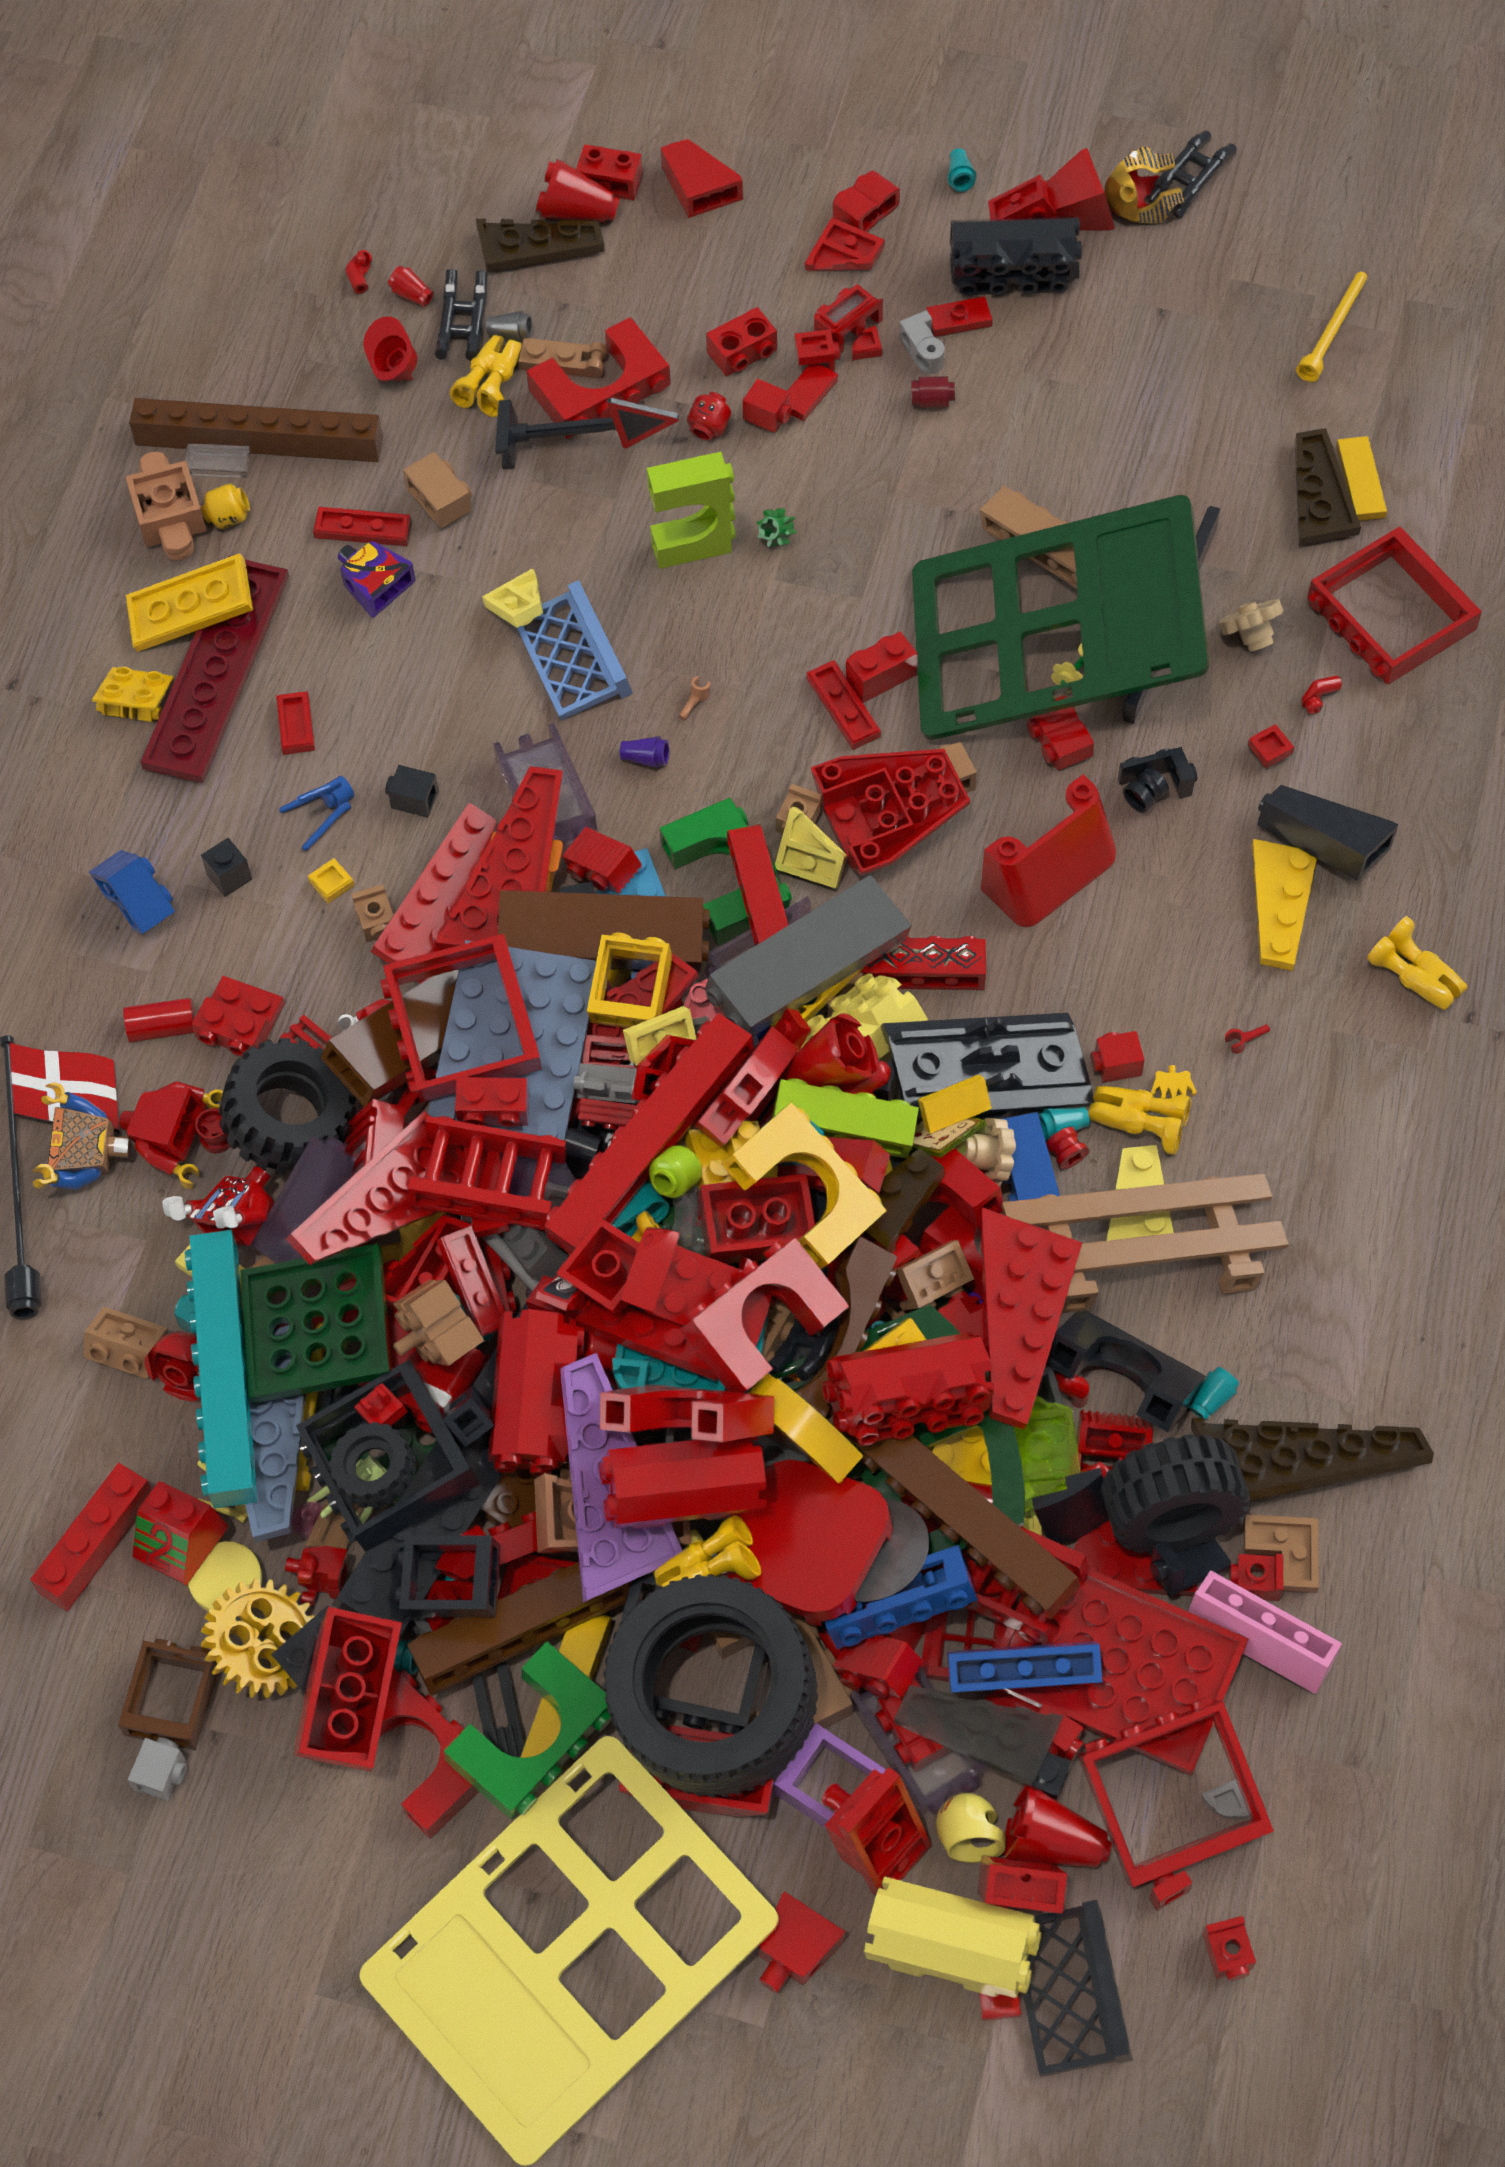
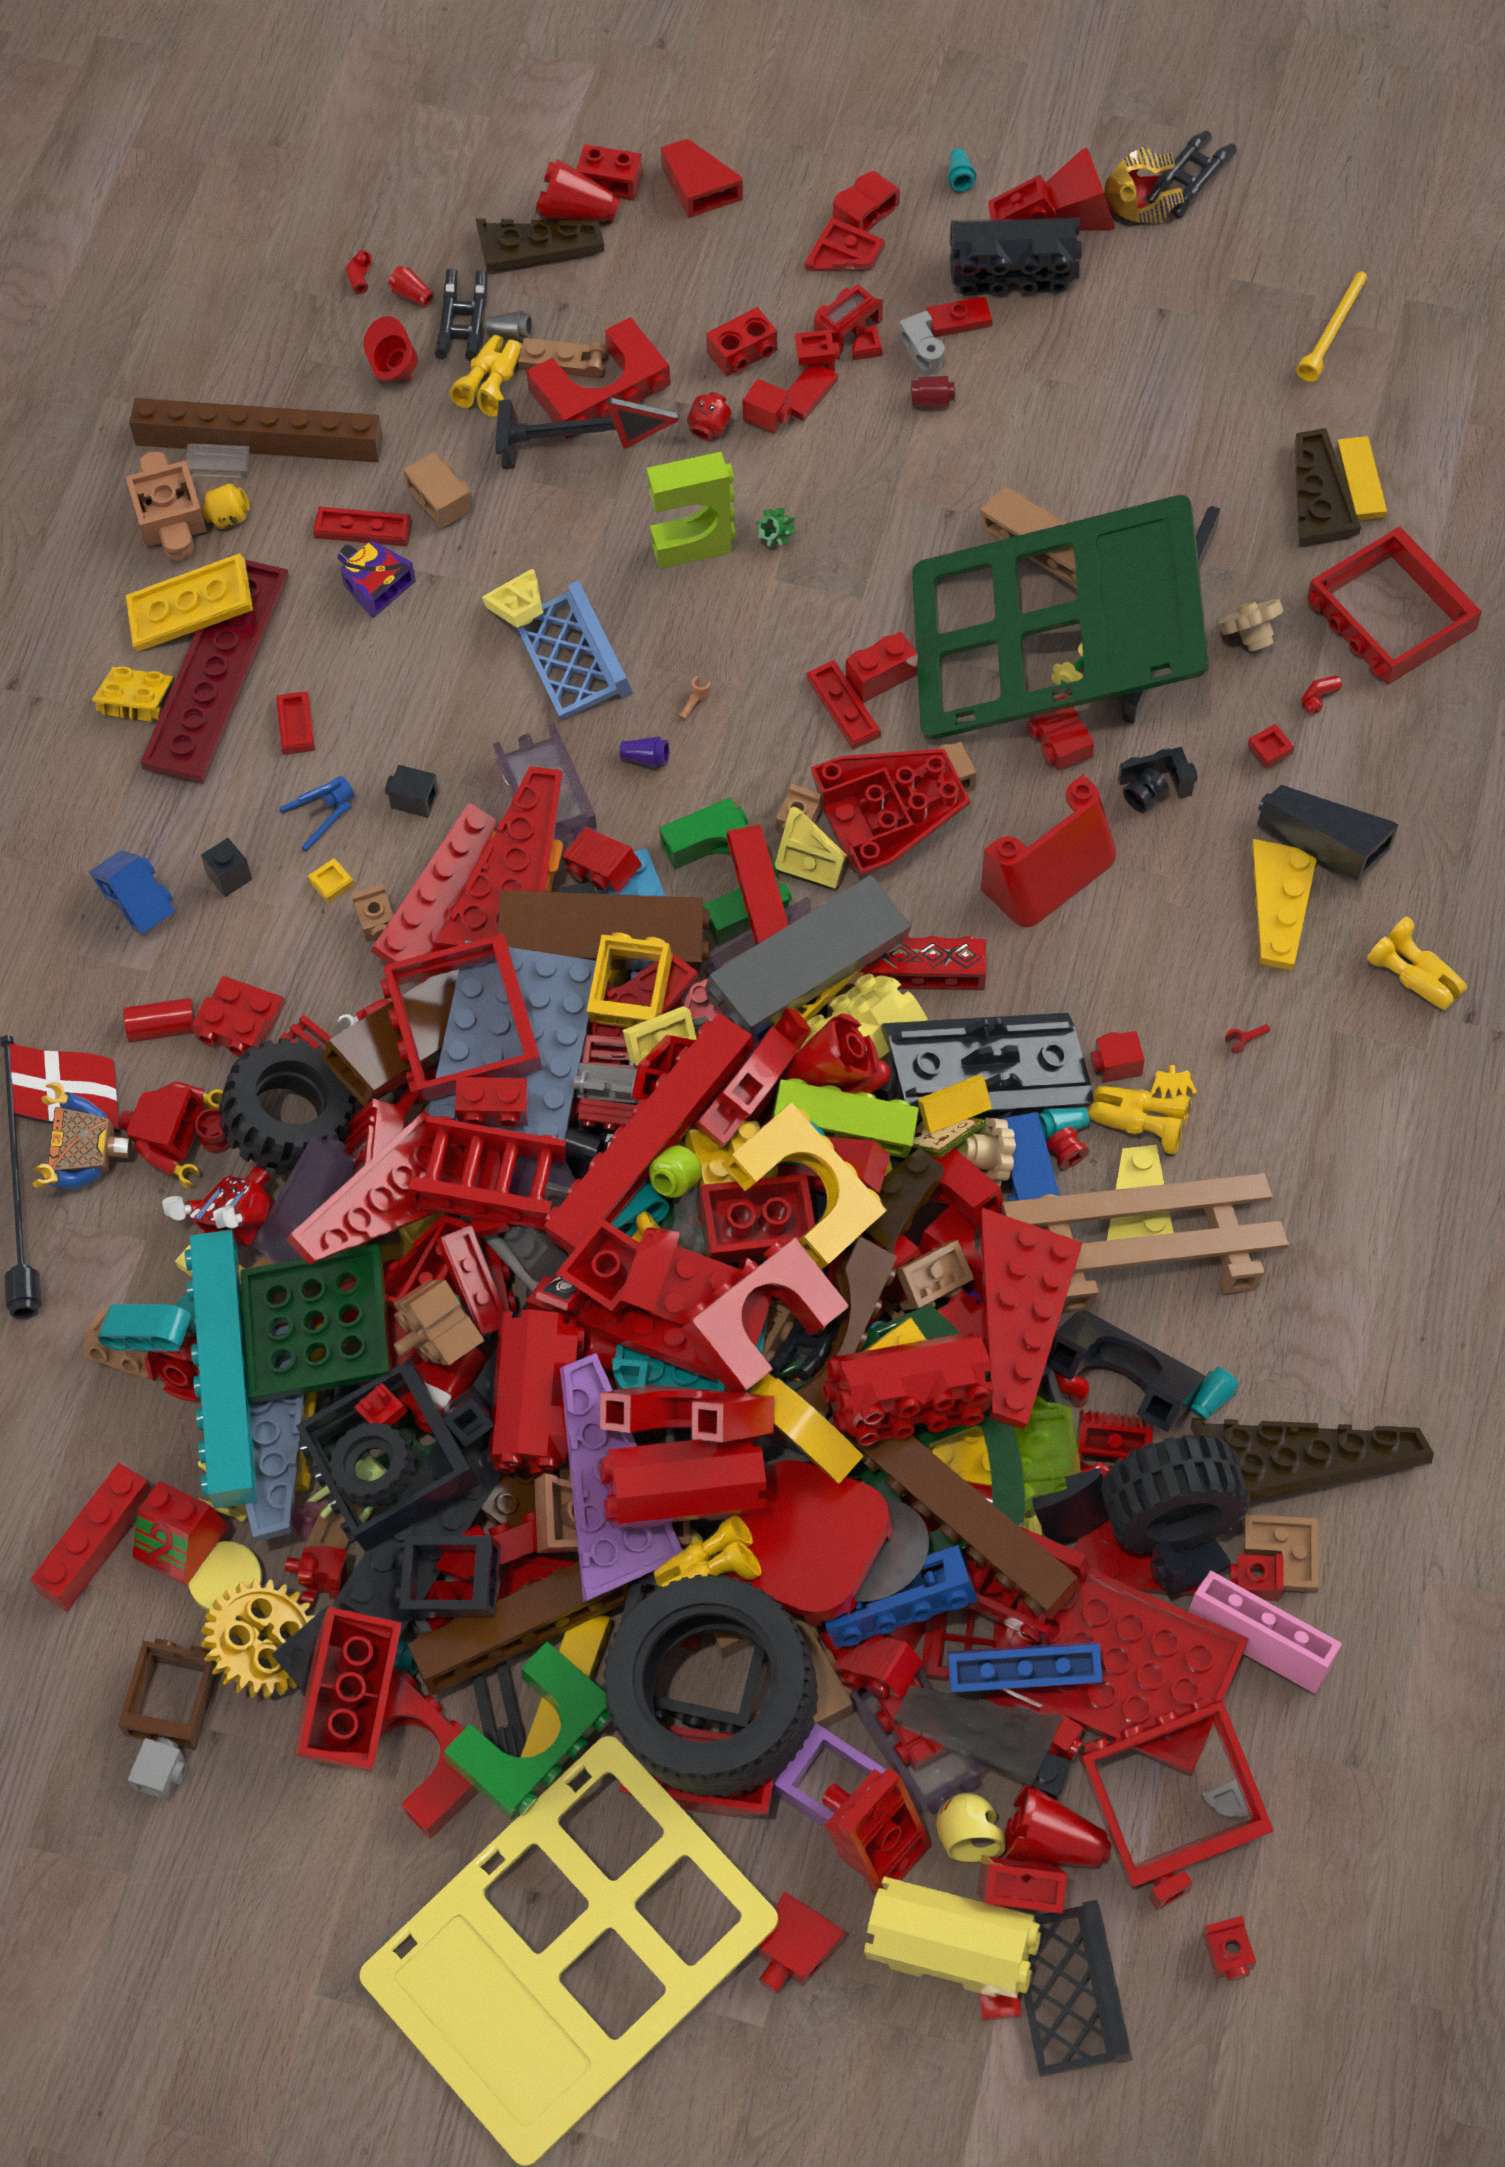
none -> teal beam [97,1304,192,1351]

